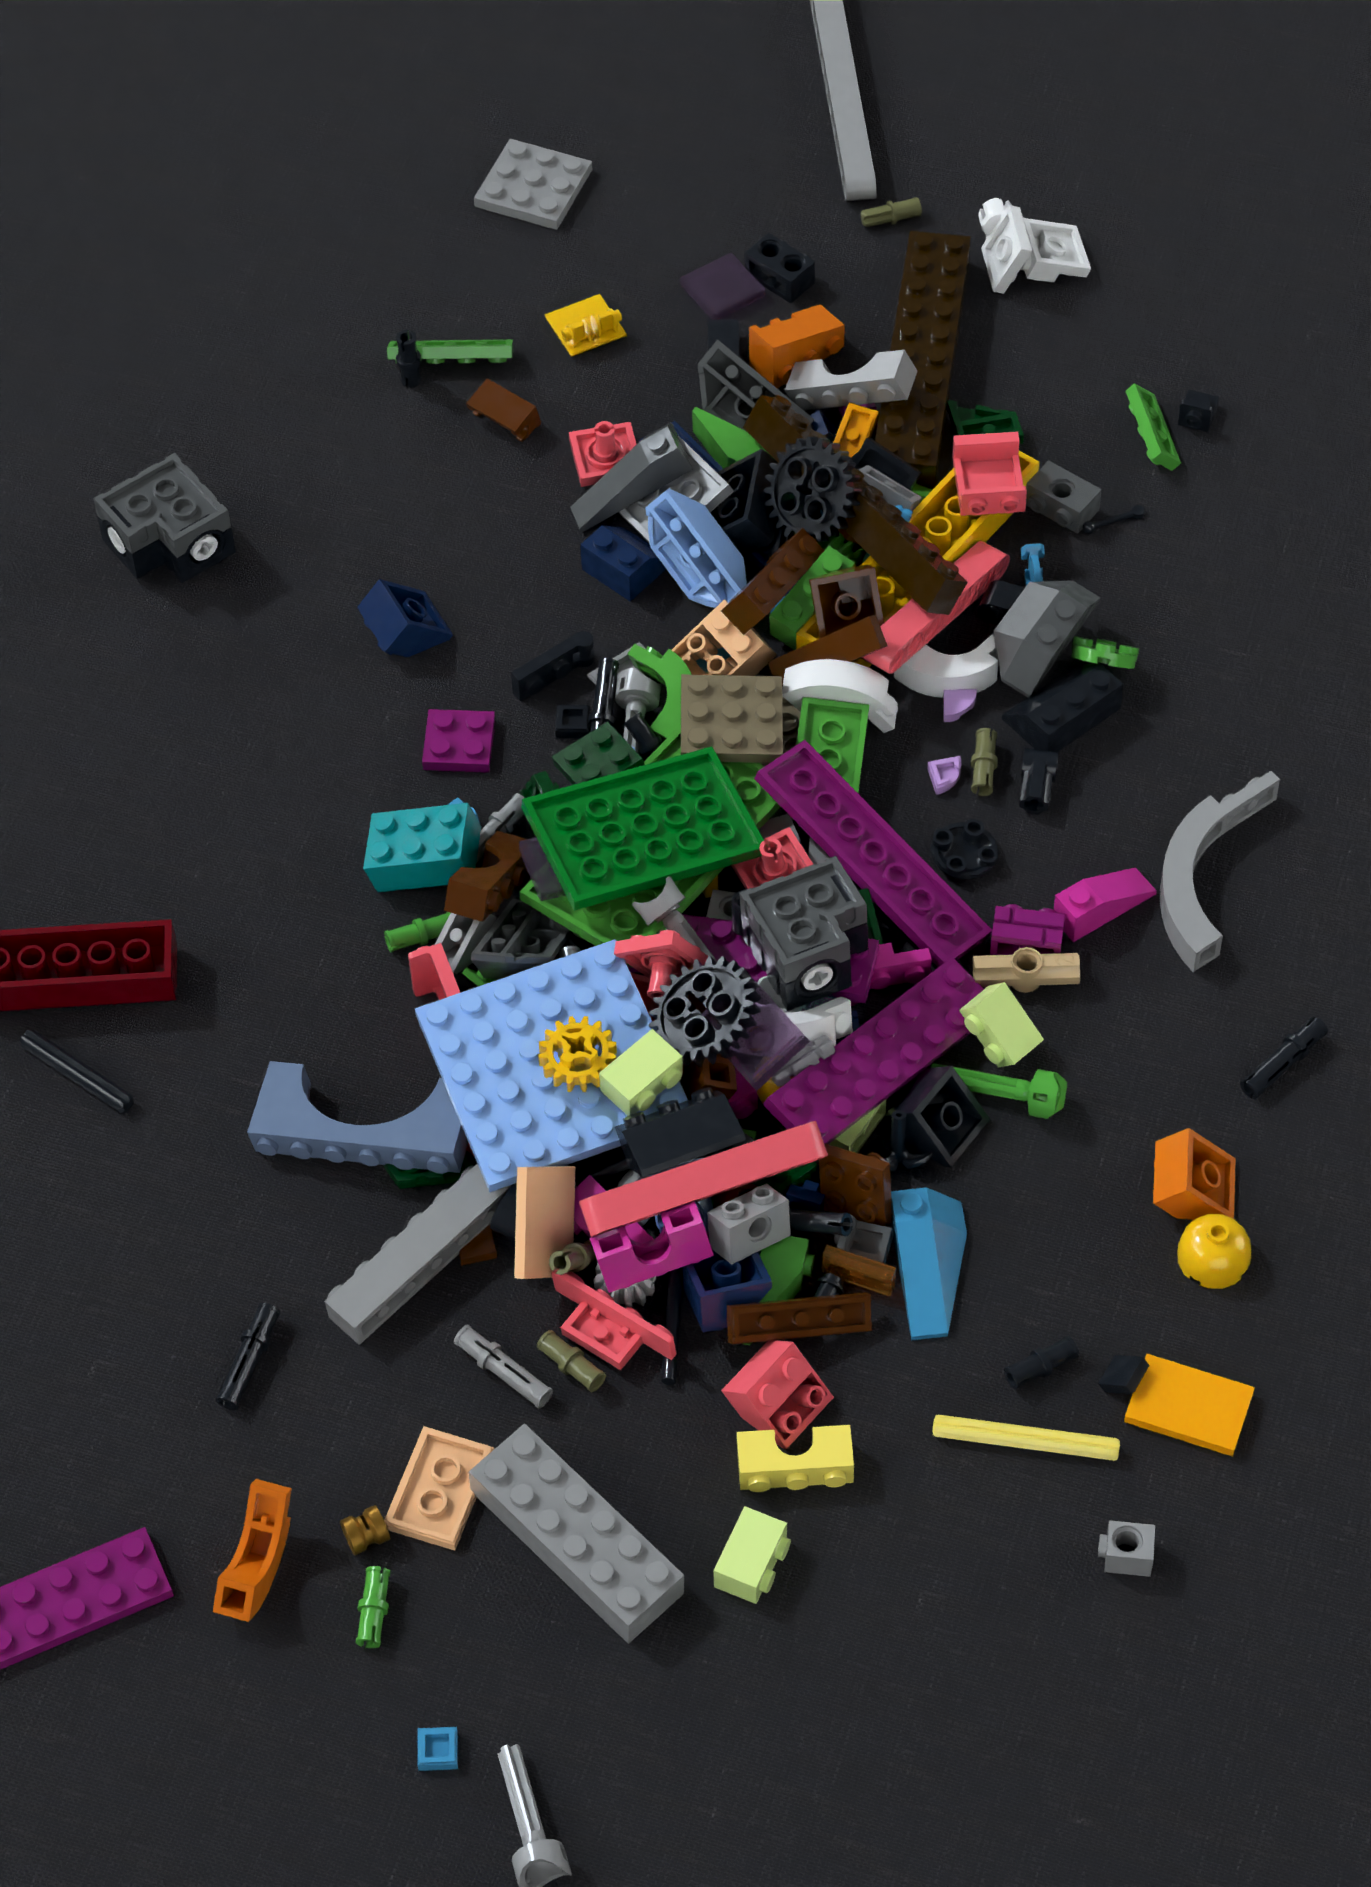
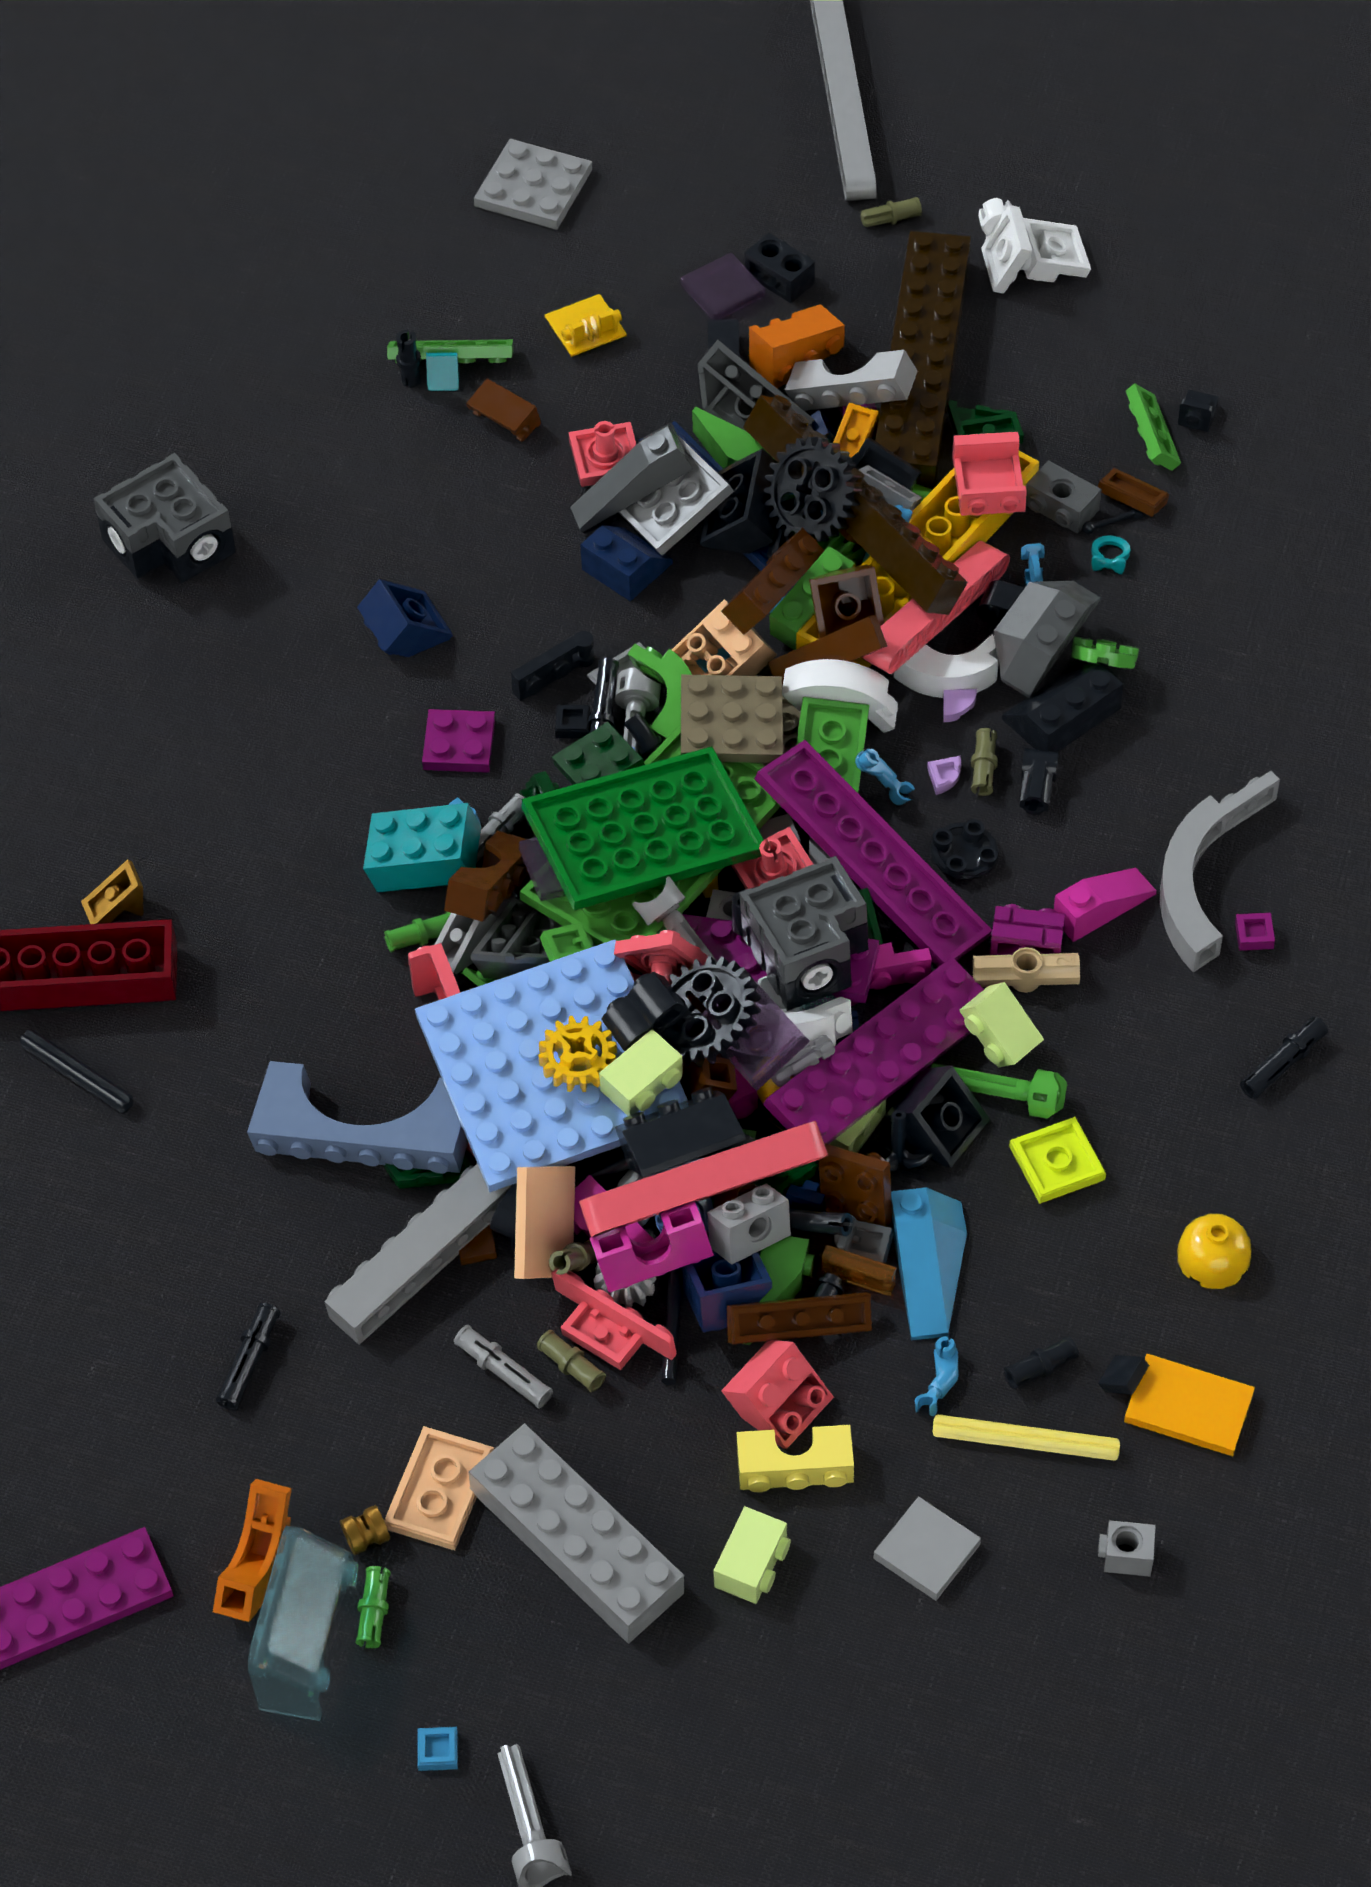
light blue wedge [645,488,747,608] -> none
orange slope [1153,1128,1236,1220] -> none
none -> pearl gold slope [81,860,144,924]
none -> clear light blue windscreen [248,1525,358,1721]
none -> teal slope [426,353,459,391]
none -> bright green bracket [540,922,594,962]
none -> black brick [601,972,688,1051]
none -> dark azure arm [855,749,915,805]
none -> light grey tile [873,1496,981,1601]
none -> dark azure arm [915,1336,959,1416]
none -> neon yellow plate [1009,1117,1106,1204]
none -> teal piece [1091,536,1130,574]
none -> reddish brown tile [1098,468,1169,517]
none -> magenta plate [1235,913,1275,951]

